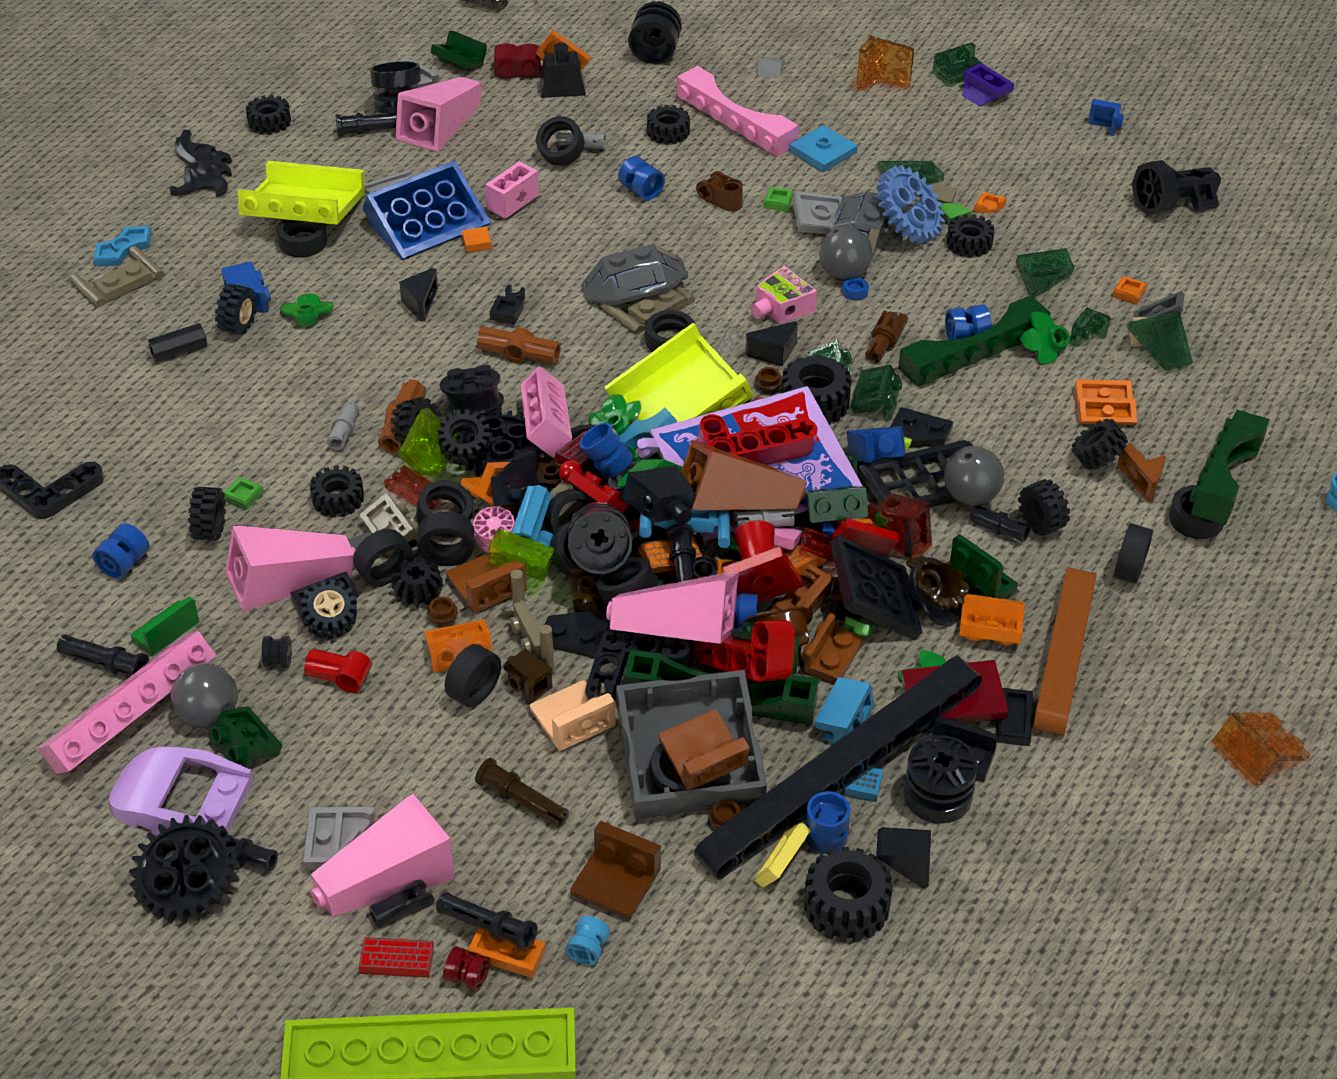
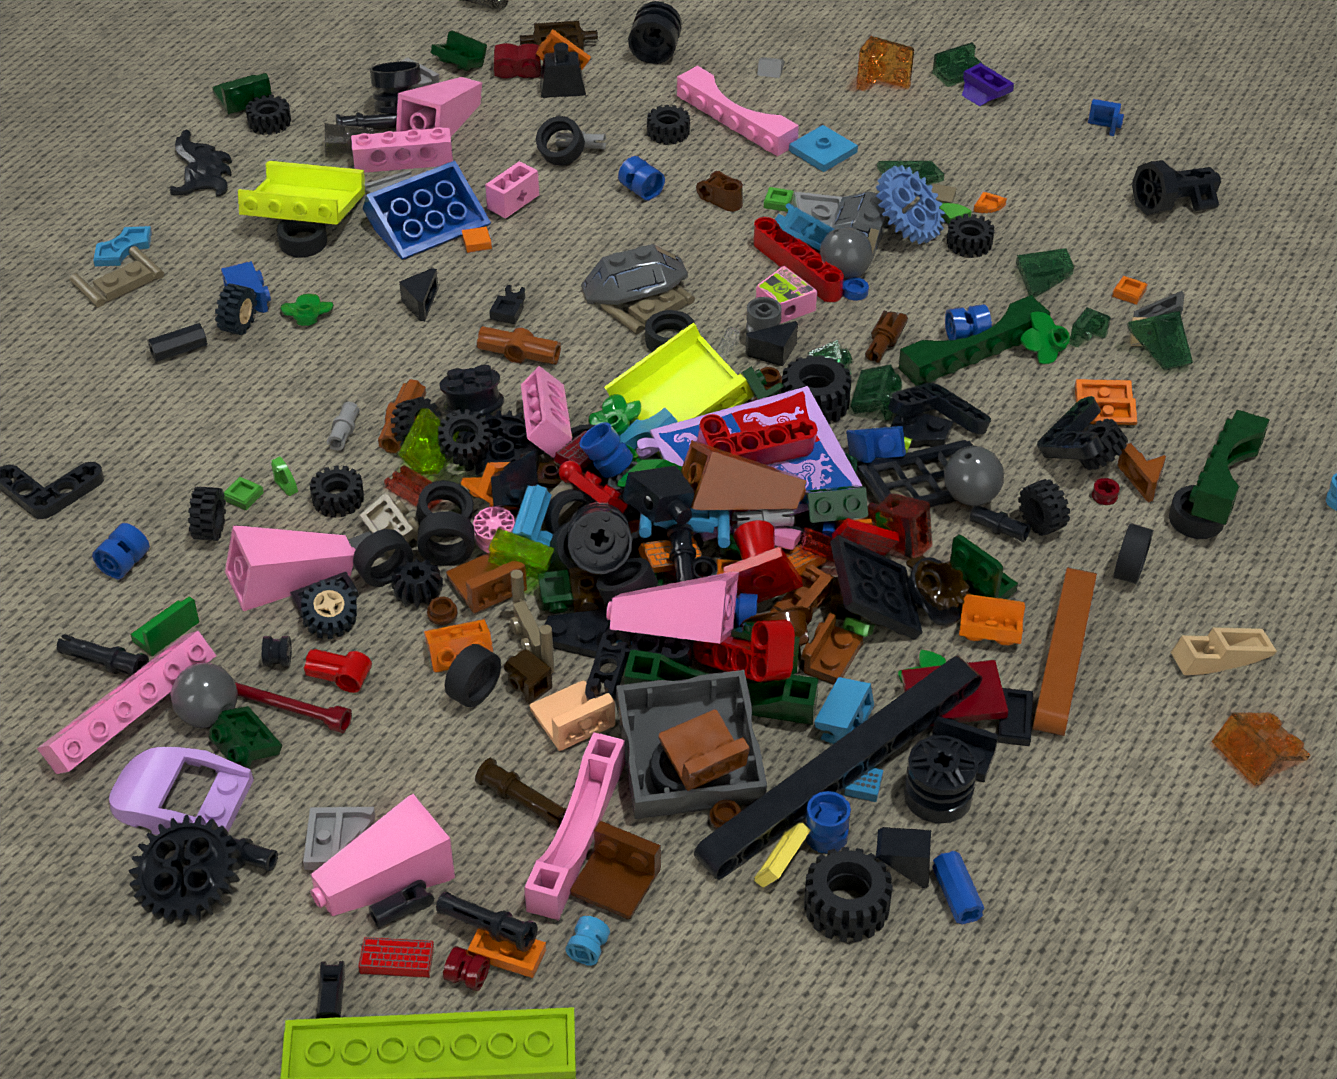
none -> dark green bracket [213,73,272,115]
none -> dark red piece [235,682,352,733]
none -> bright green tile [271,456,298,496]
none -> black bar [316,961,345,1019]
none -> clear smoke plant [324,123,374,157]
none -> bright pink brick [351,127,453,173]
none -> dark brown plate [519,21,598,51]
none -> bright pink arch [524,732,625,921]
none -> dark green bracket [538,570,573,614]
none -> dark green bracket [741,366,783,400]
none -> dark grey wheel [746,297,782,333]
none -> red beam [753,217,844,302]
none -> dark azure hinge [775,203,834,251]
none -> black beam [888,383,991,434]
none -> blue axle [932,851,985,924]
none -> black beam [1037,396,1104,460]
none -> dark red bush [1092,478,1120,505]
none -> tan slope [1171,627,1277,675]

